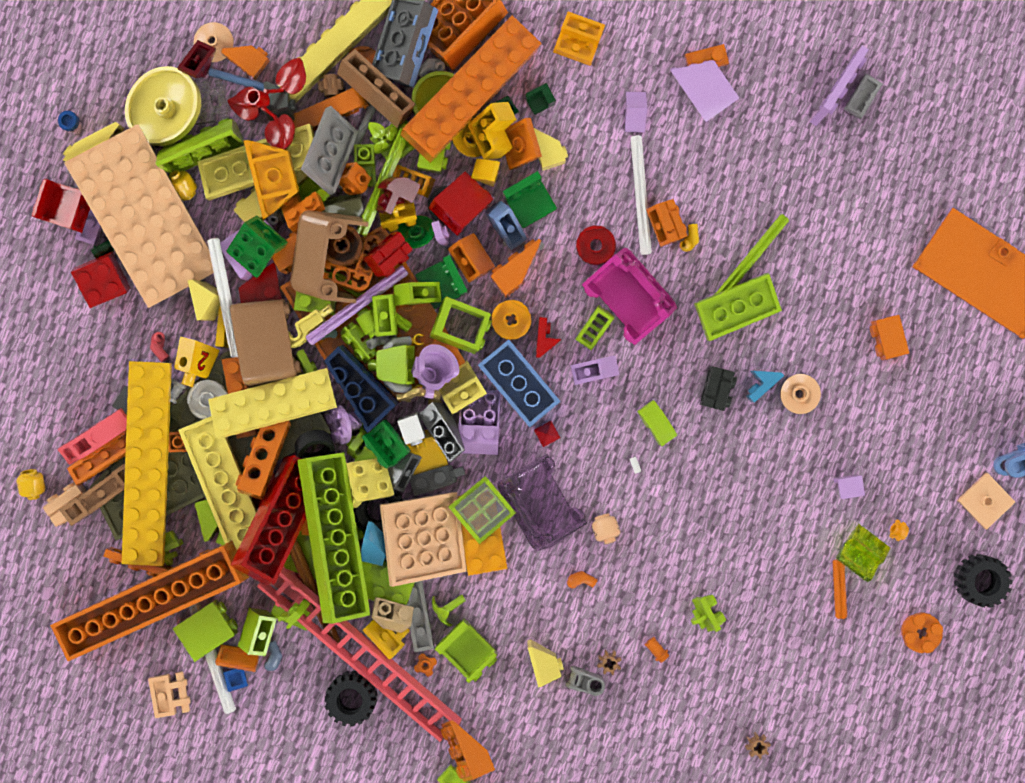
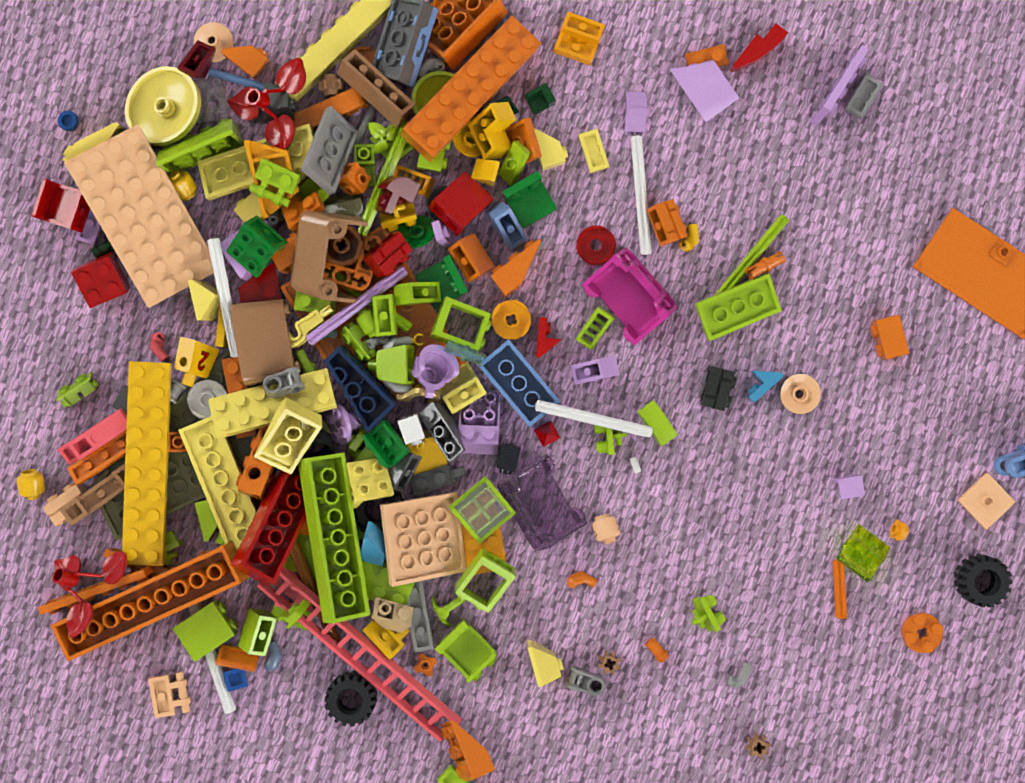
none -> orange plate [38,565,154,615]
none -> red plant [52,552,127,638]
none -> lime hinge [56,372,99,408]
none -> lime plate [249,158,301,208]
none -> light yellow slope [254,397,322,474]
none -> light grey piece [263,367,306,399]
none -> clear light blue pin [444,340,486,367]
none -> lime window [455,548,516,613]
none -> black brick [496,443,521,475]
none -> lime plate [498,140,531,186]
none -> white axle [535,400,653,437]
none -> light yellow plate [578,128,610,174]
none -> lime hips [594,425,627,455]
none -> light grey arm [727,663,753,689]
none -> red slope [730,23,789,73]
none -> orange pin [745,251,786,280]

